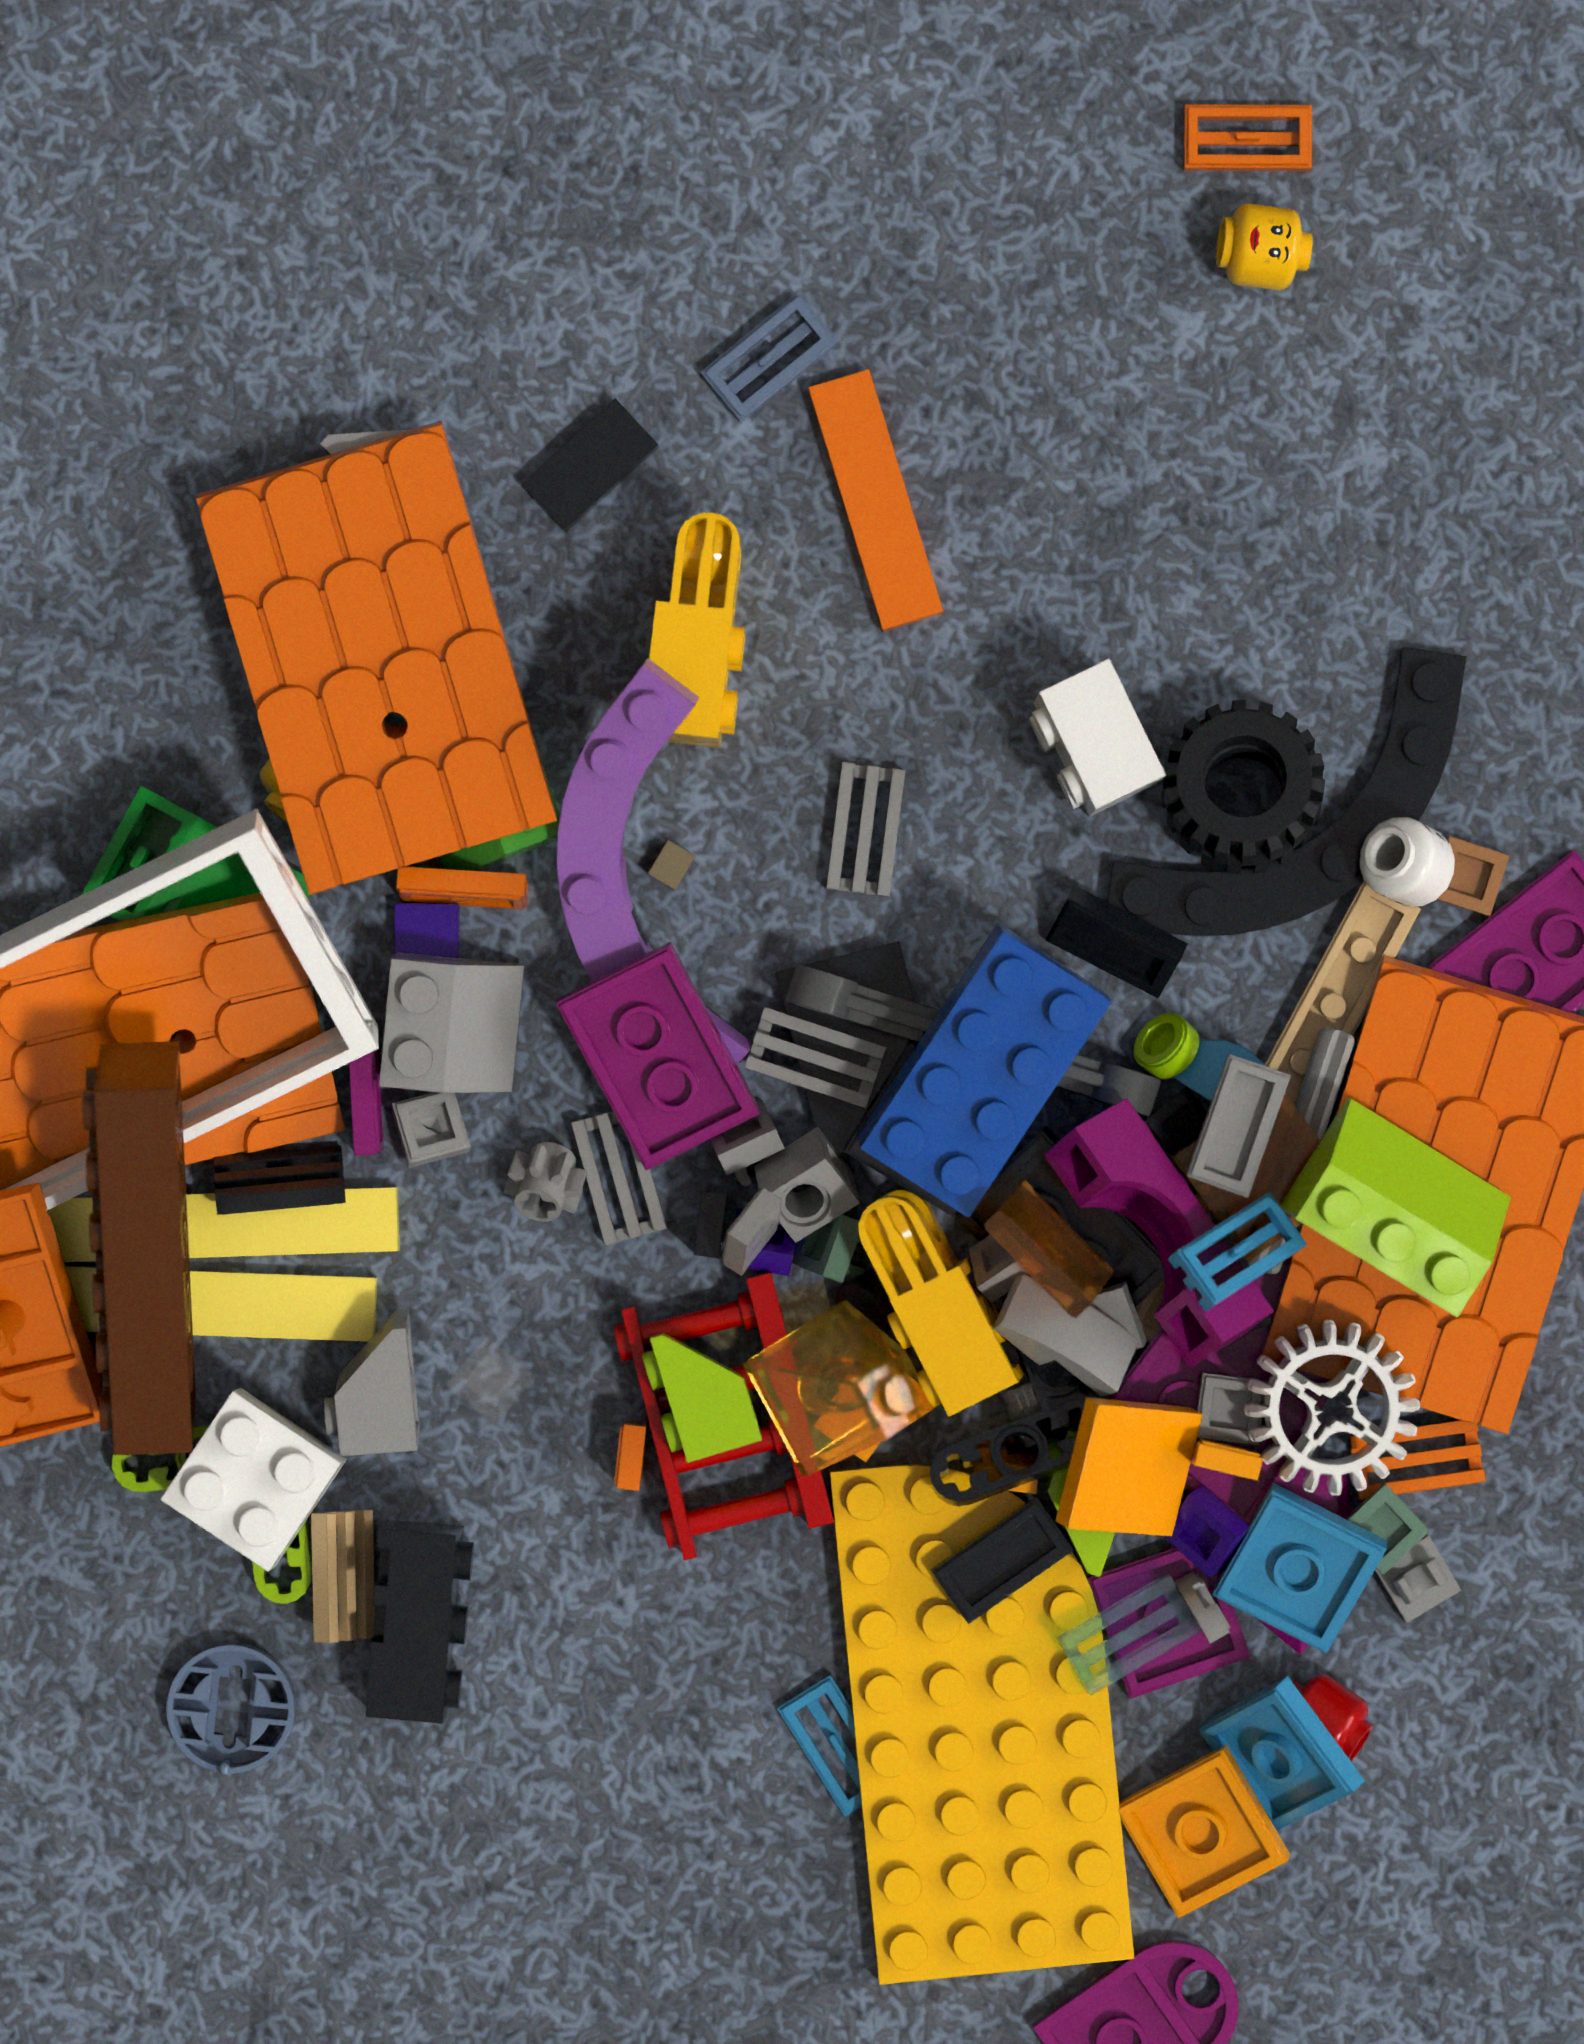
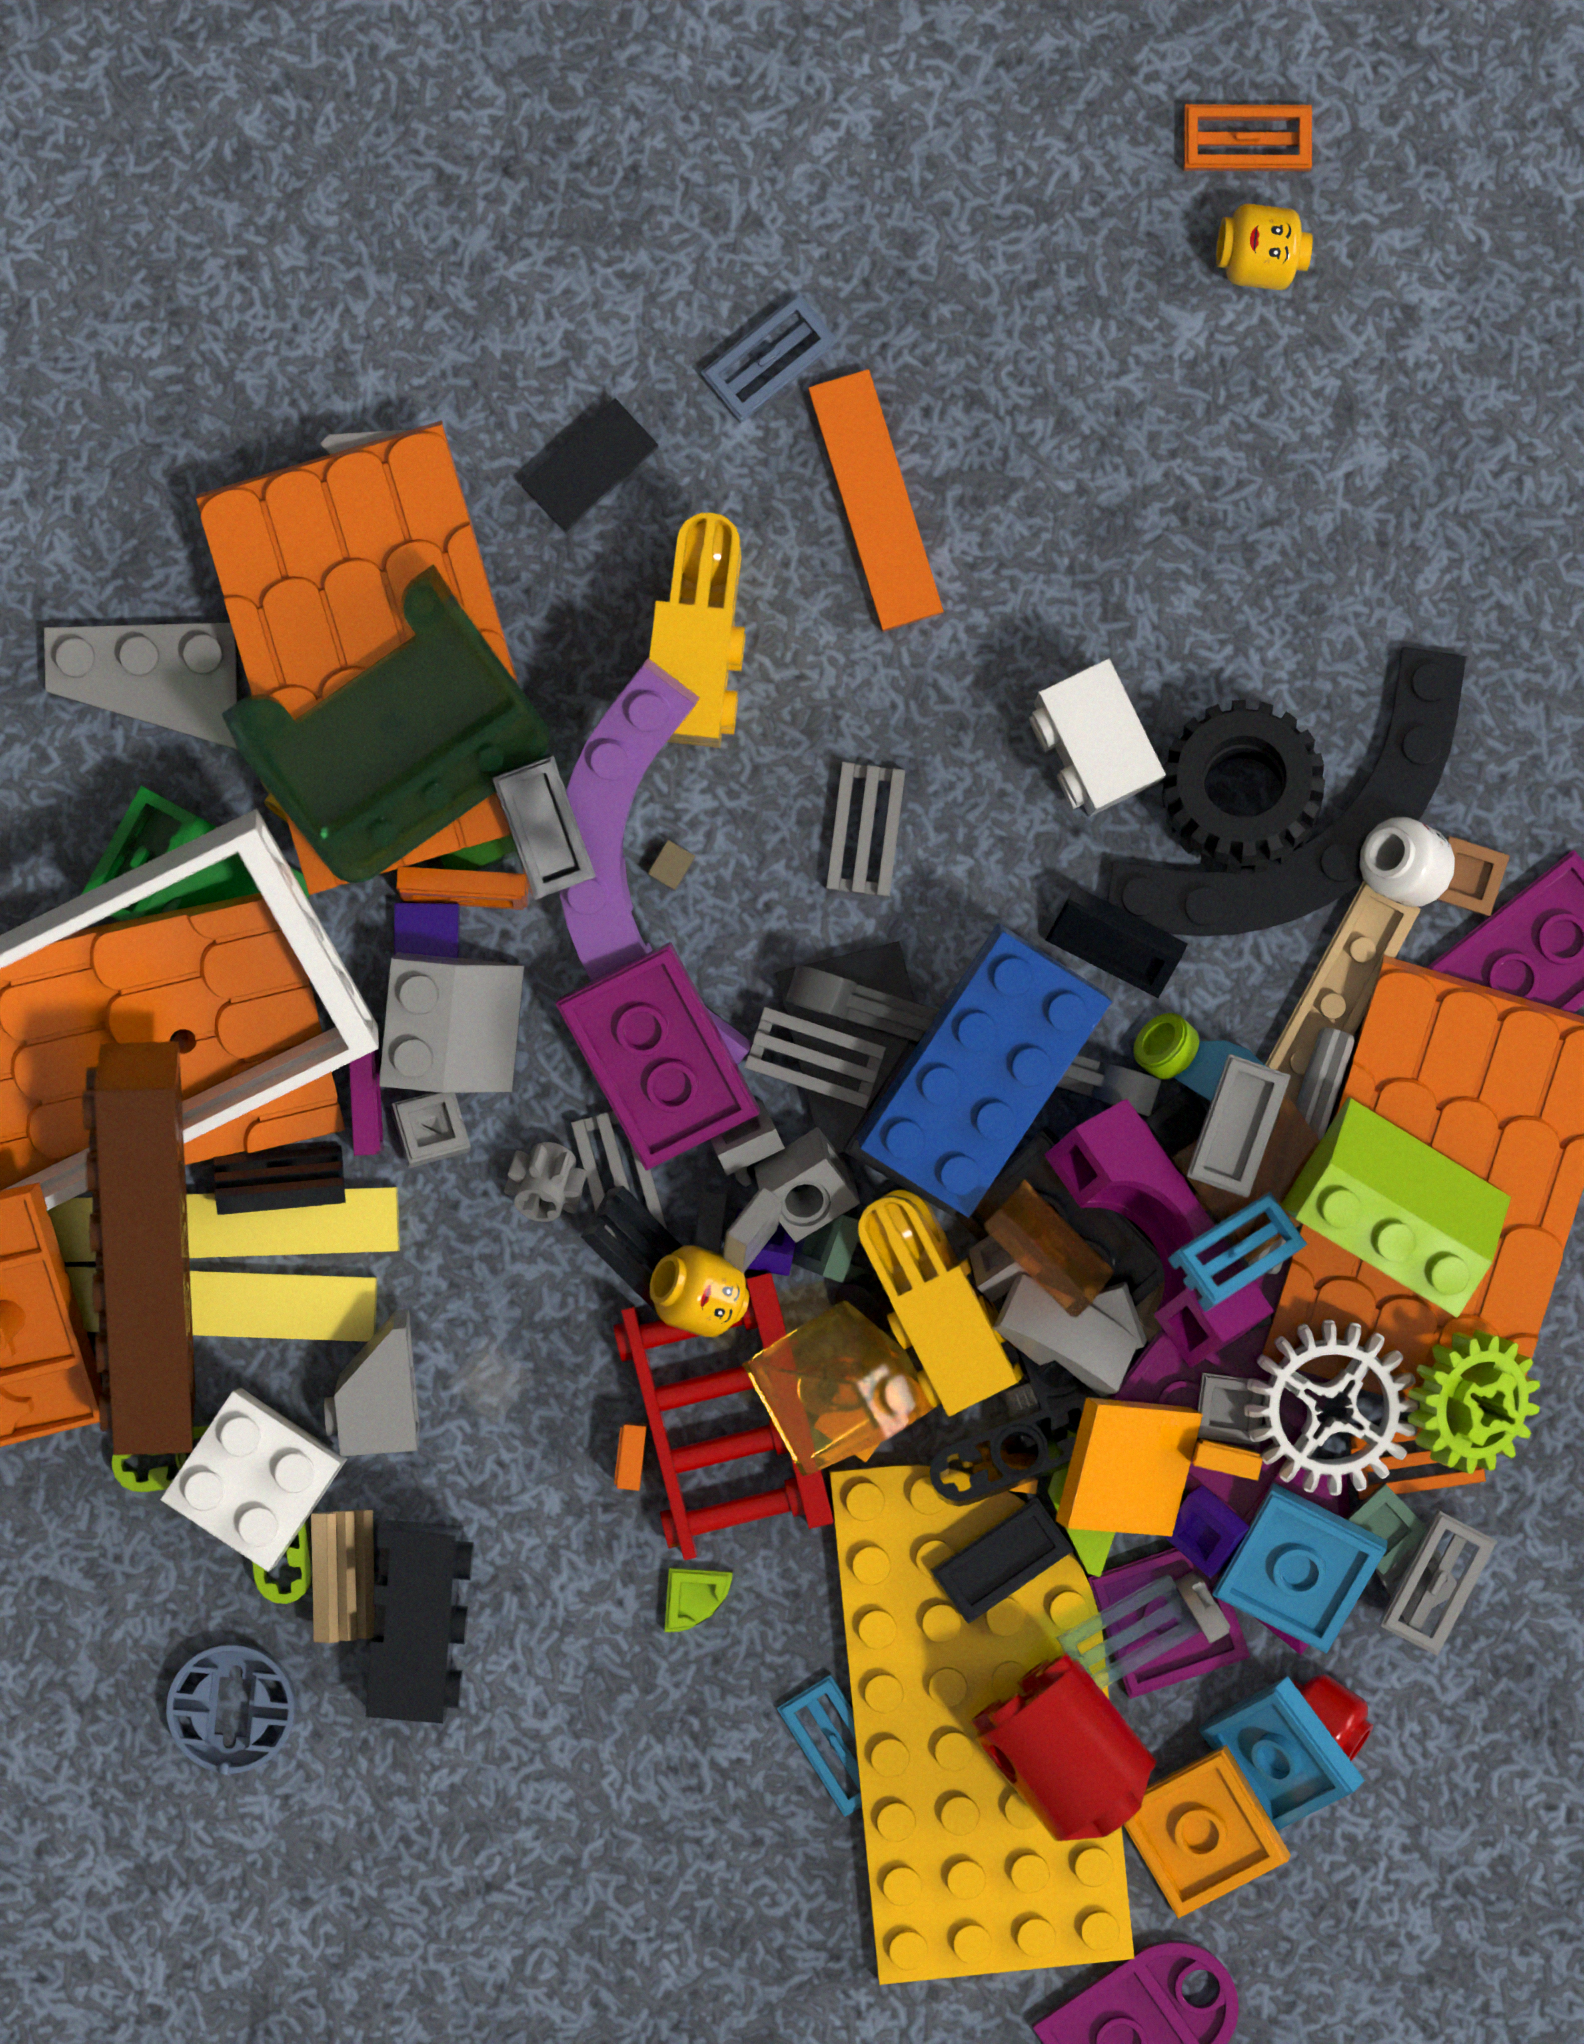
lime slope [642,1333,762,1463] -> none
none -> light grey wing [44,623,240,751]
none -> clear green windscreen [221,564,549,883]
none -> tile [489,753,596,899]
none -> black tile [581,1186,683,1313]
none -> yellow head [650,1245,749,1337]
none -> lime tile [665,1567,733,1632]
none -> red cylinder [970,1652,1157,1841]
none -> light grey tile [1378,1510,1497,1656]
none -> lime gear [1407,1330,1540,1474]

